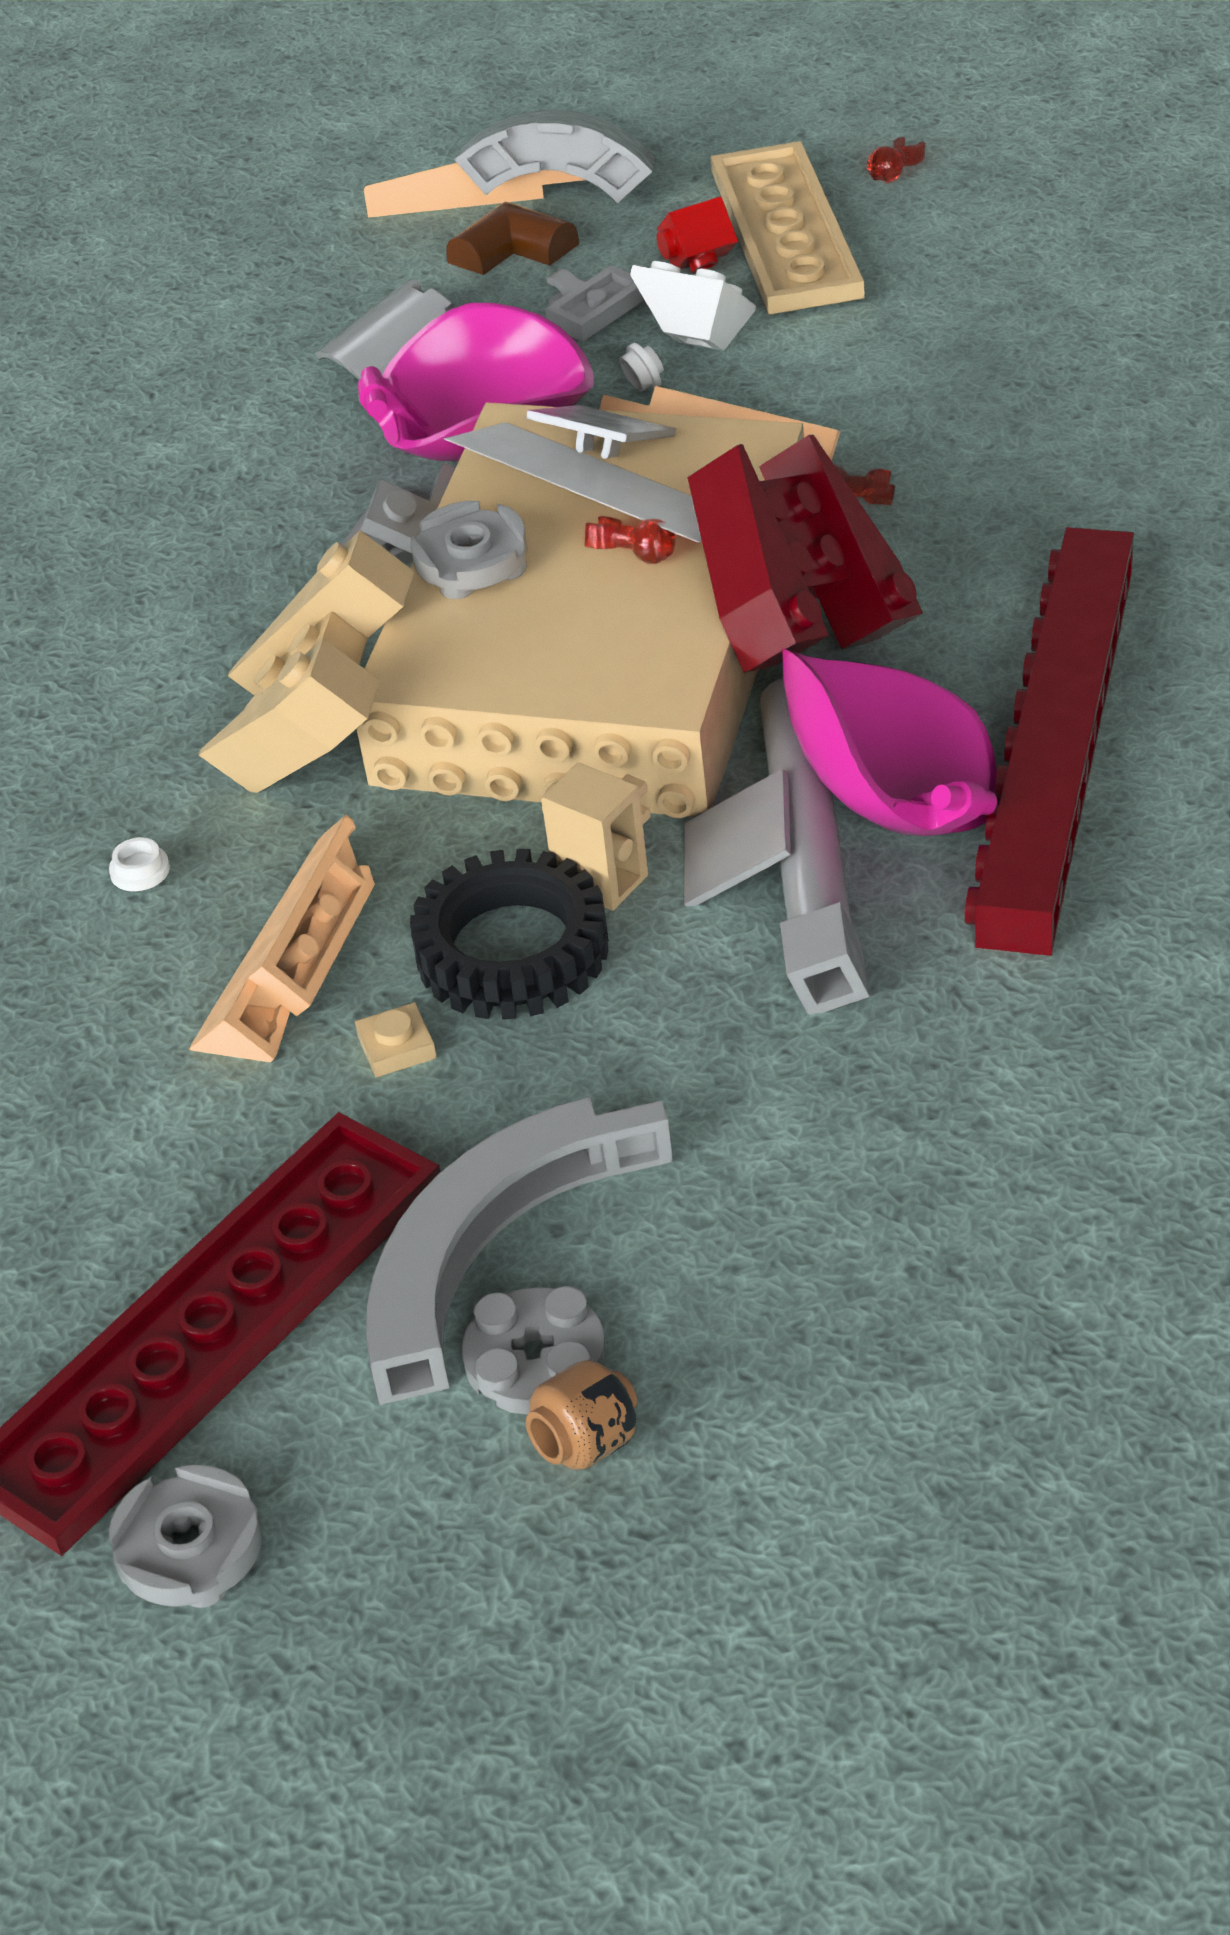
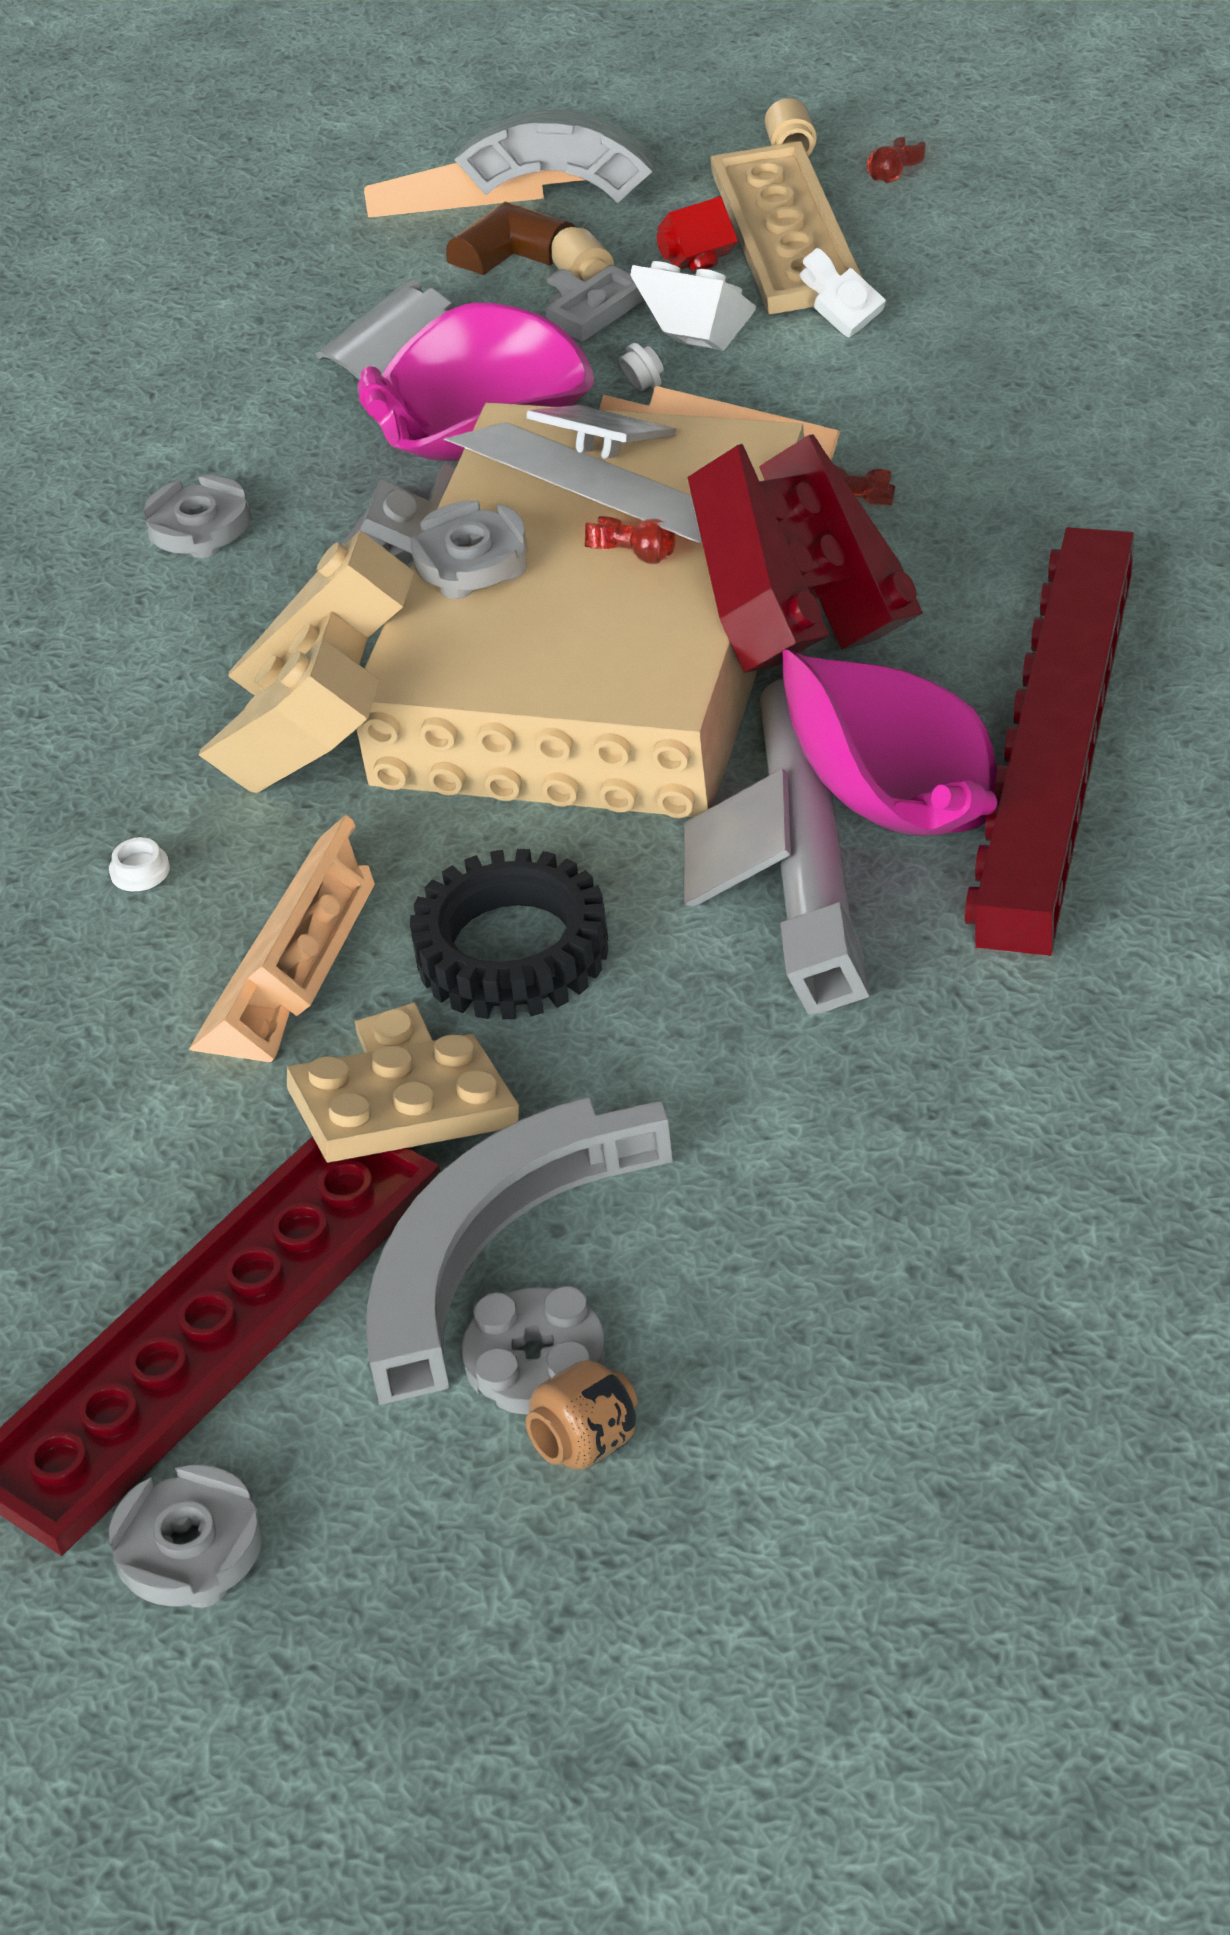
tan brick [541,762,651,911] -> none
none -> light grey plate [144,475,252,558]
none -> tan plate [287,1034,519,1163]
none -> tan brick [552,227,614,282]
none -> tan brick [764,98,817,156]
none -> white plate [799,248,886,338]

